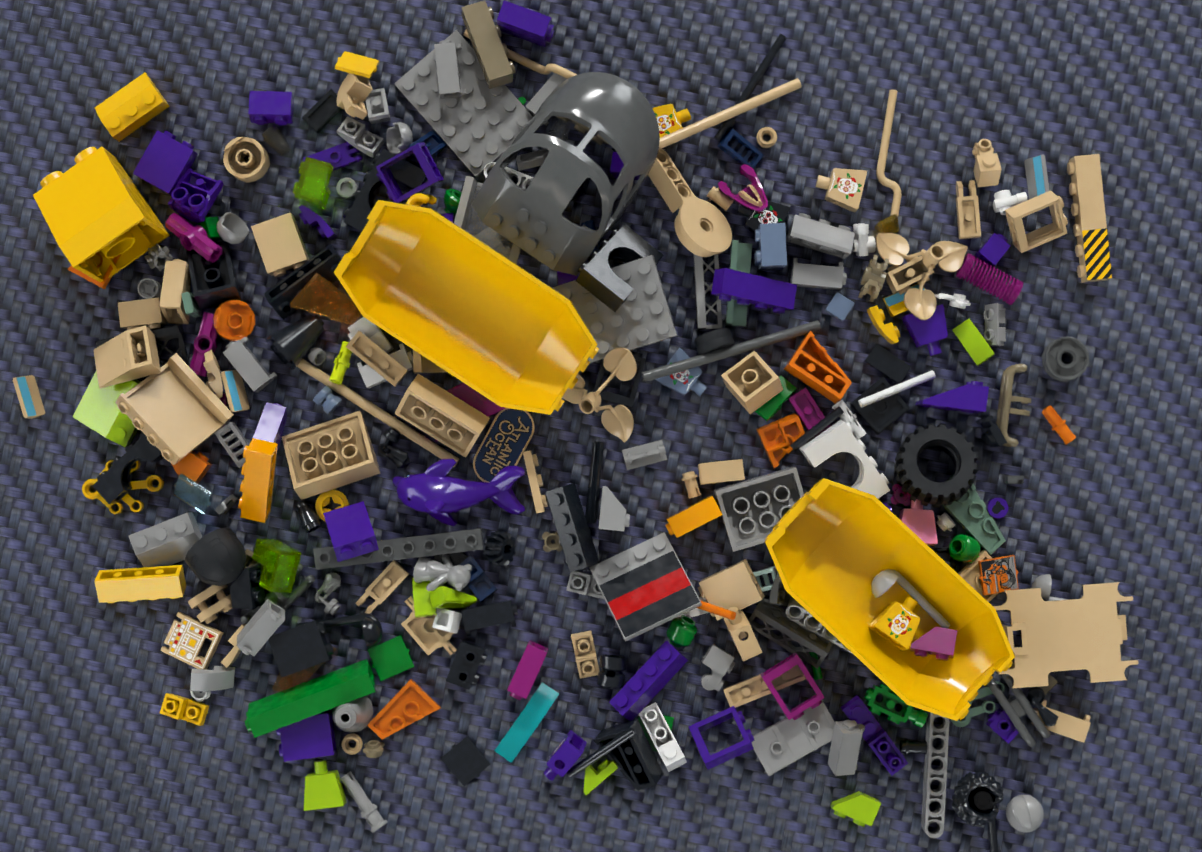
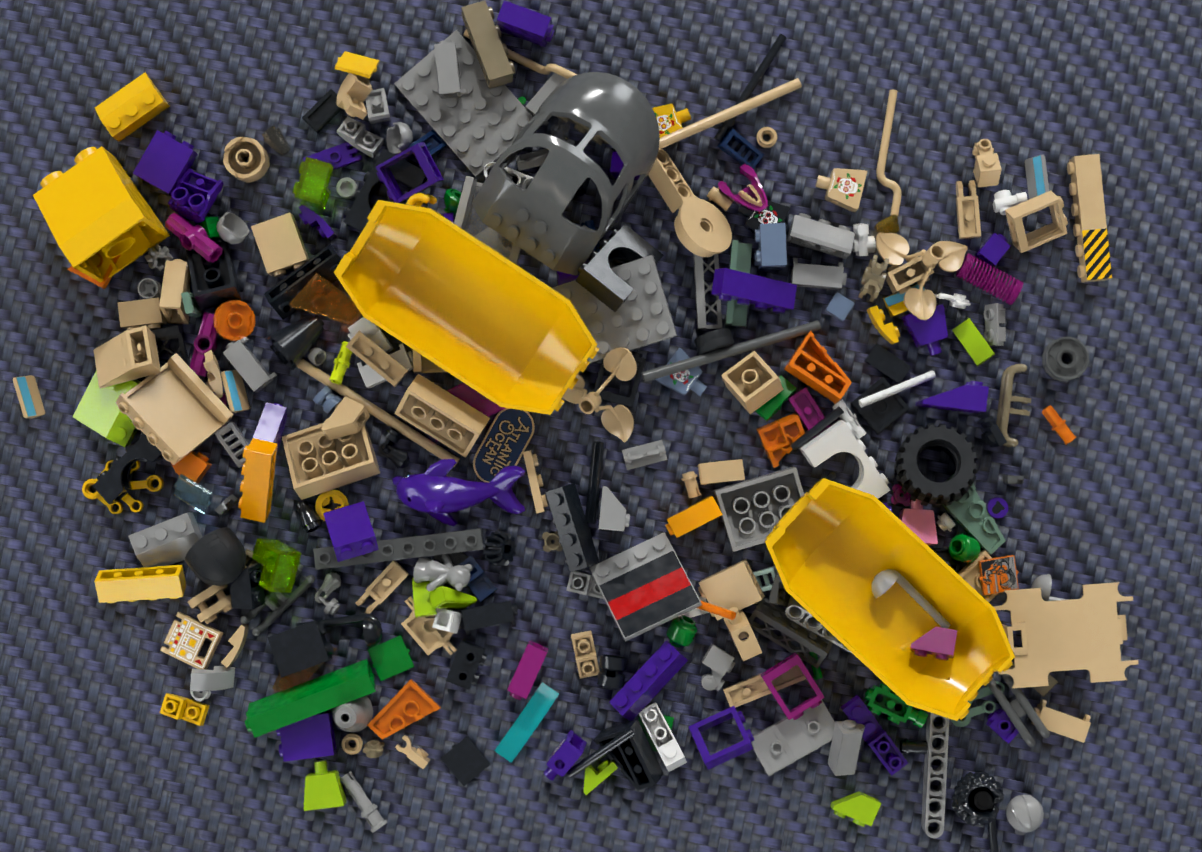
light grey brick [237,599,285,656] -> none
dark purple brick [248,91,294,125] -> none
yellow torso [869,596,921,650] -> none
black piece [1027,687,1058,727] -> none
none -> tan slope [321,396,370,440]
none -> tan plate [395,735,430,769]

